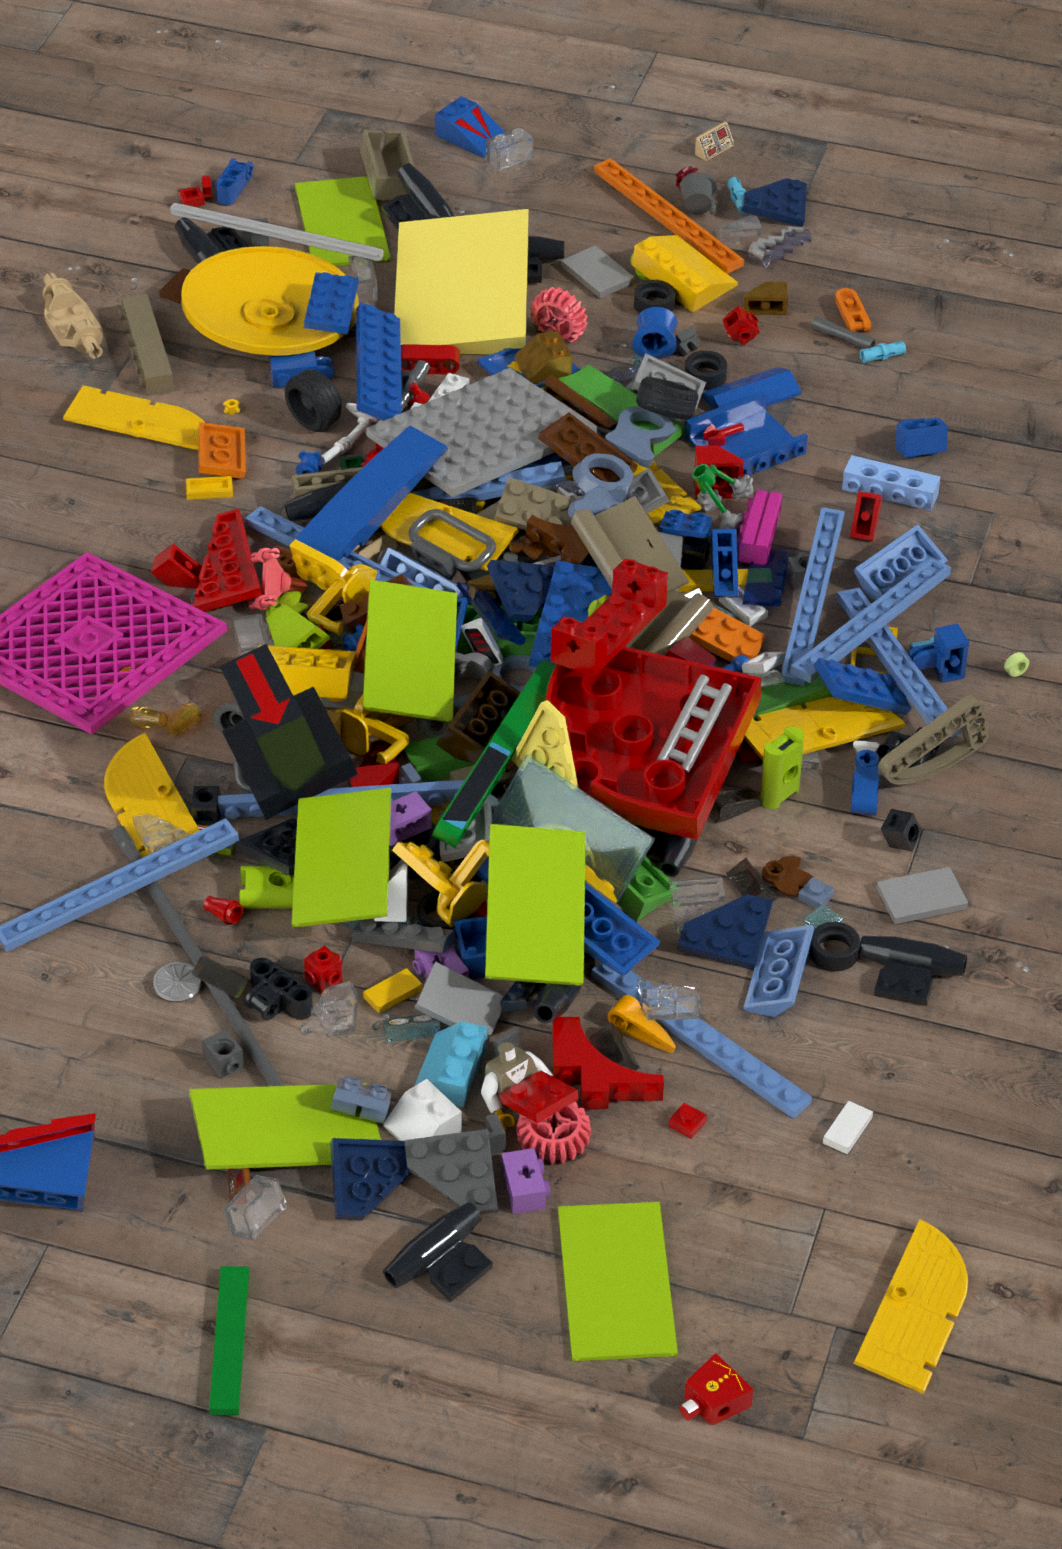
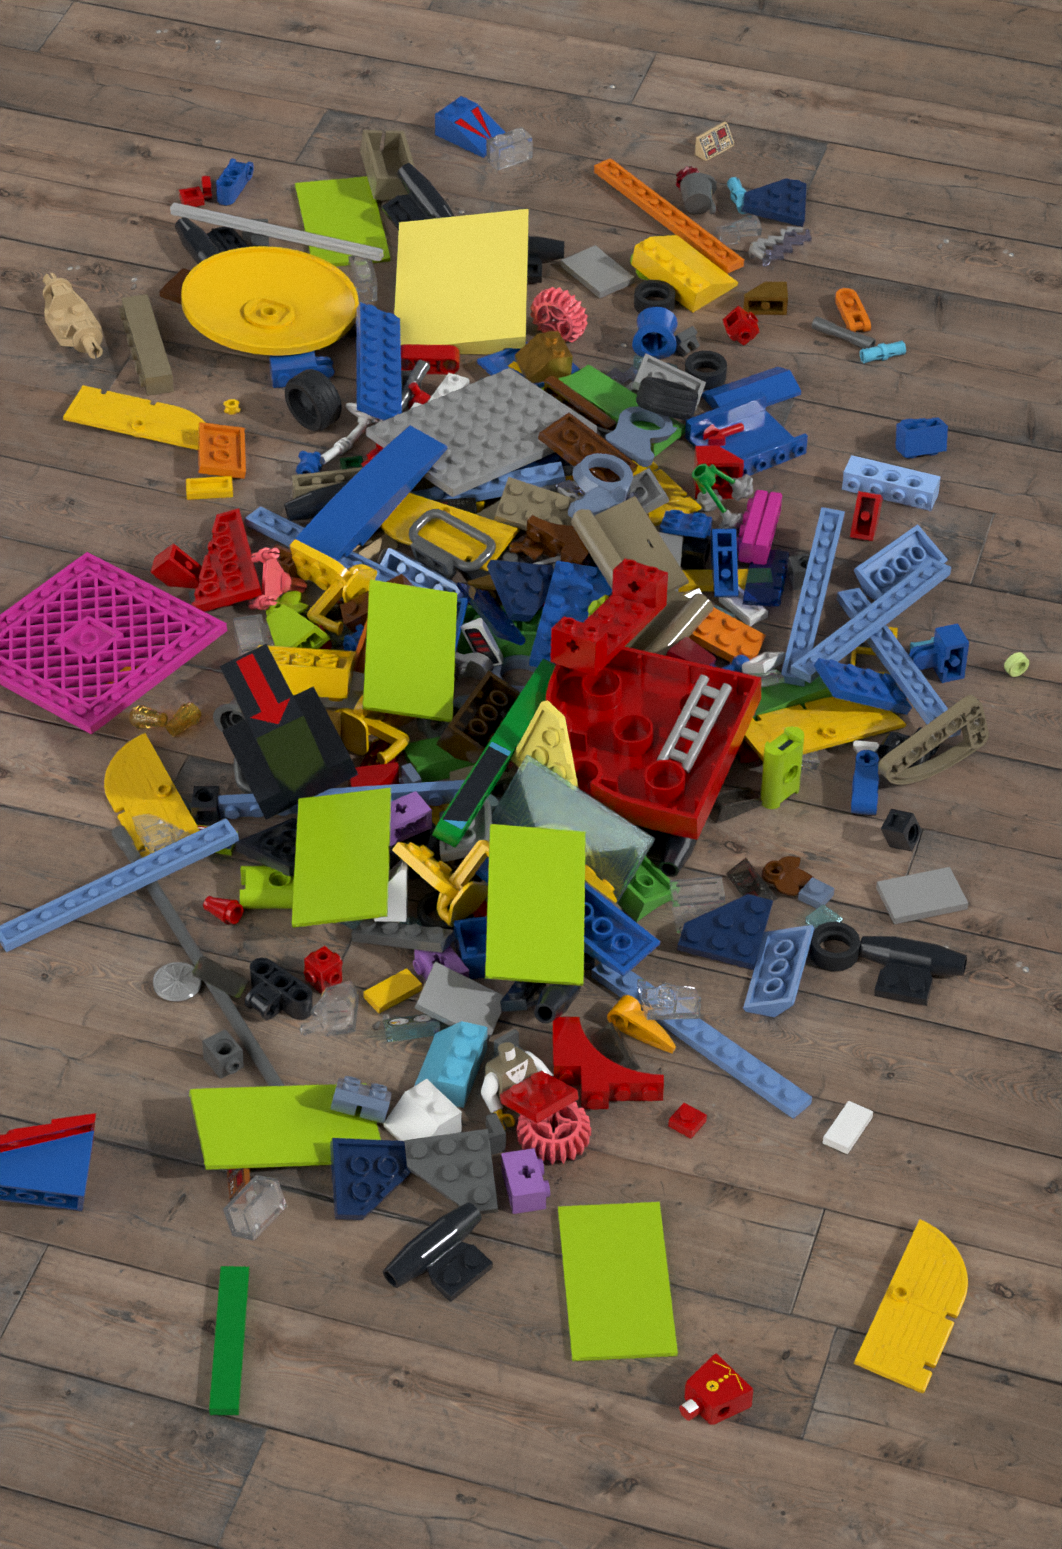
blue plate [304,272,359,334] -> none

